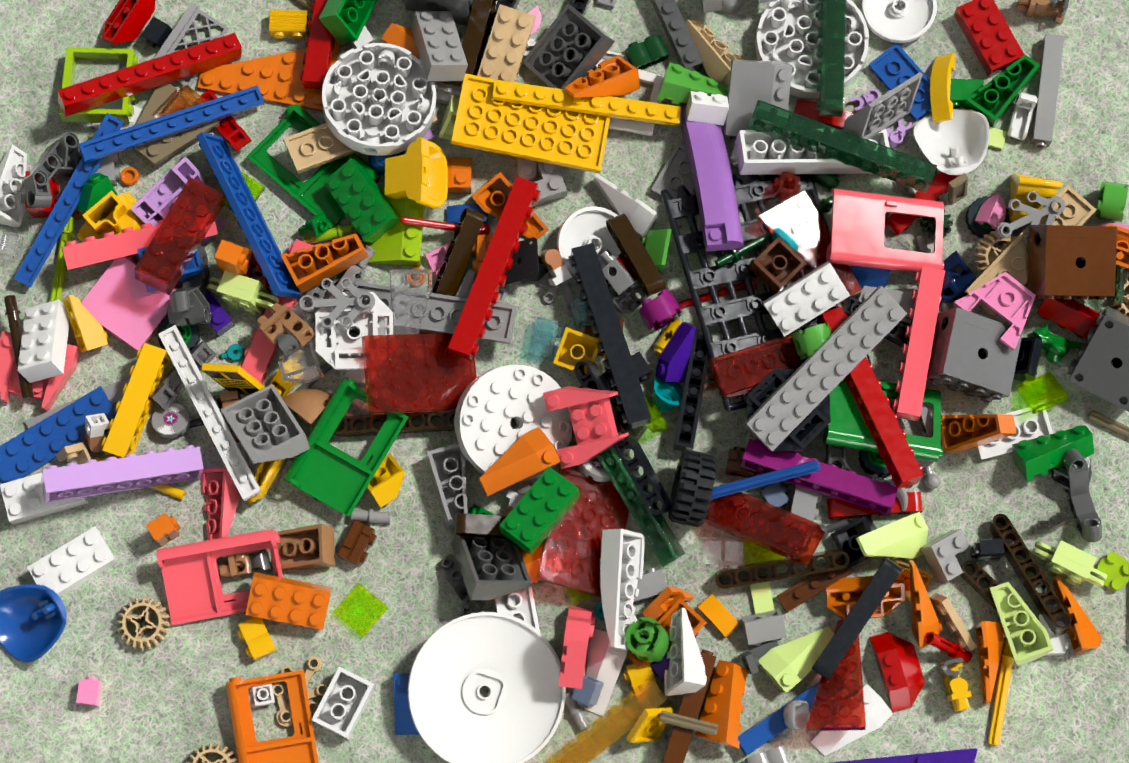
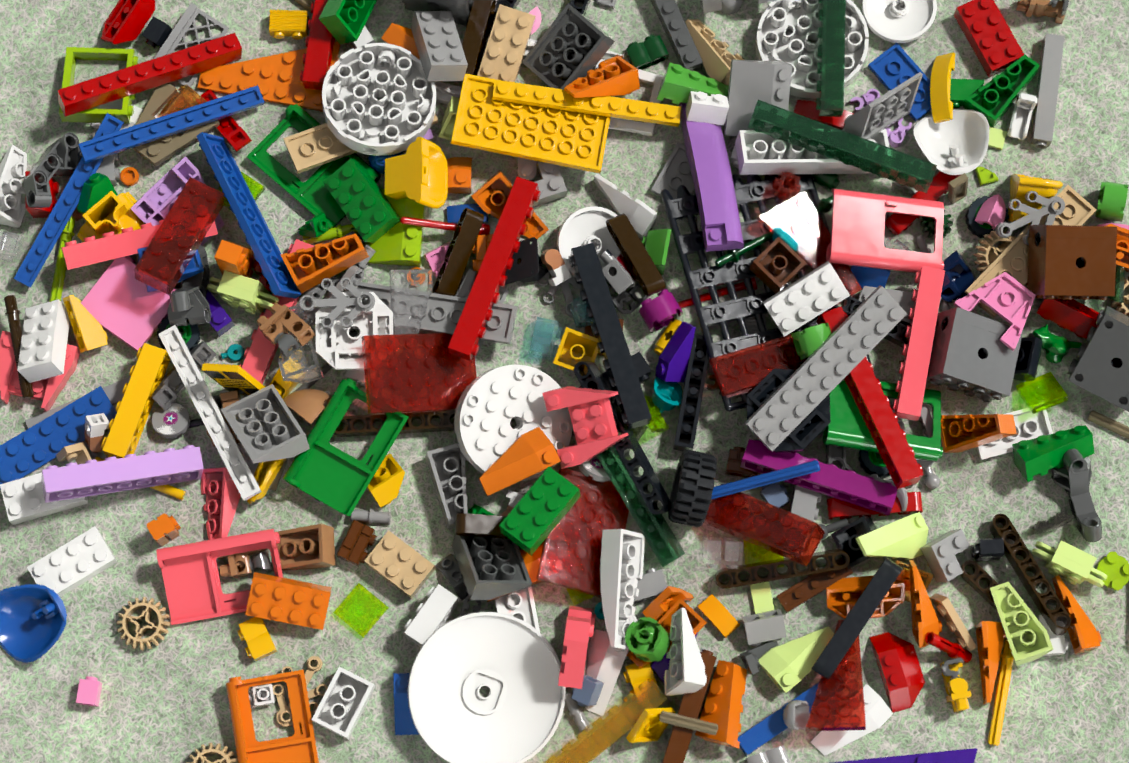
none -> tan brick [364,530,436,599]
none -> white brick [404,584,459,647]
none -> lime tile [975,167,999,186]

